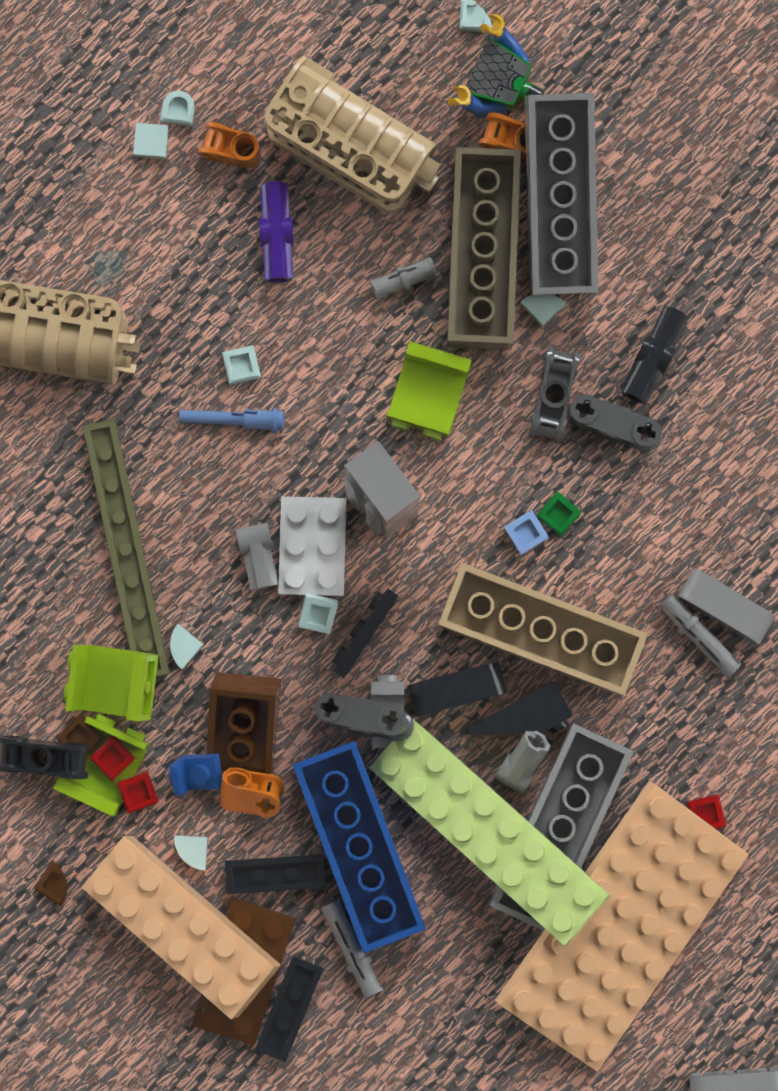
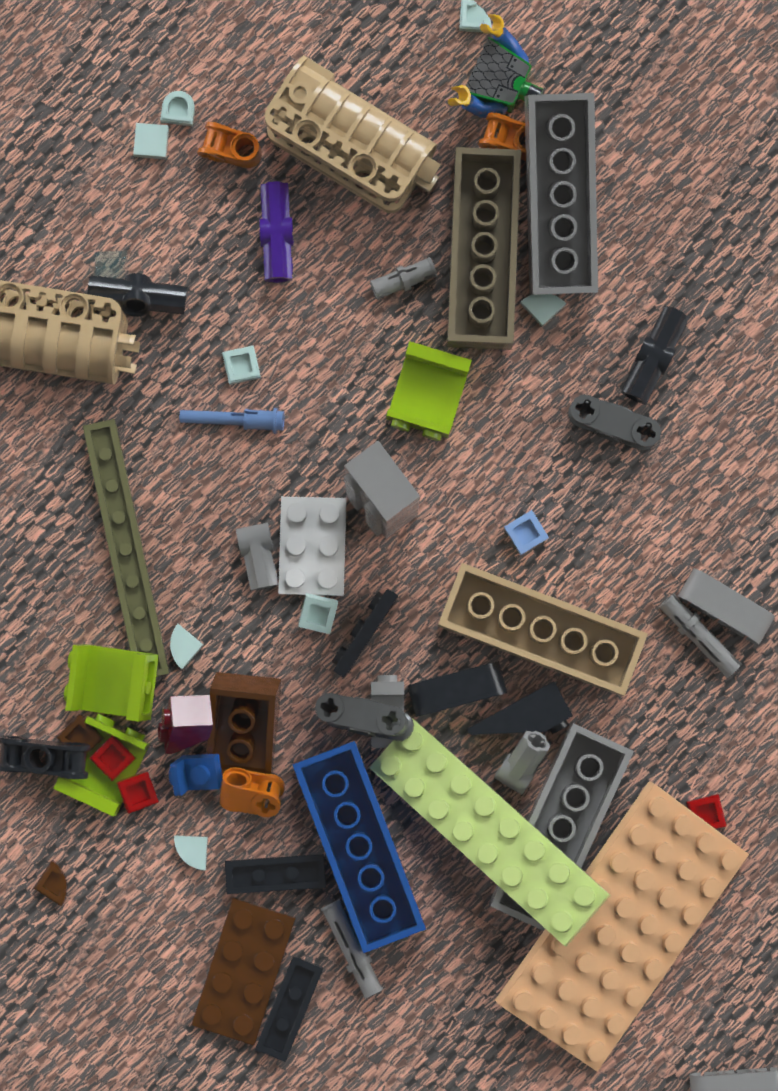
light nougat brick [81,836,281,1020] -> none
dark grey piece [529,346,580,444] -> none
green tile [536,491,582,537] -> none
none -> black piece [87,273,187,317]
none -> dark red slope [158,695,213,755]

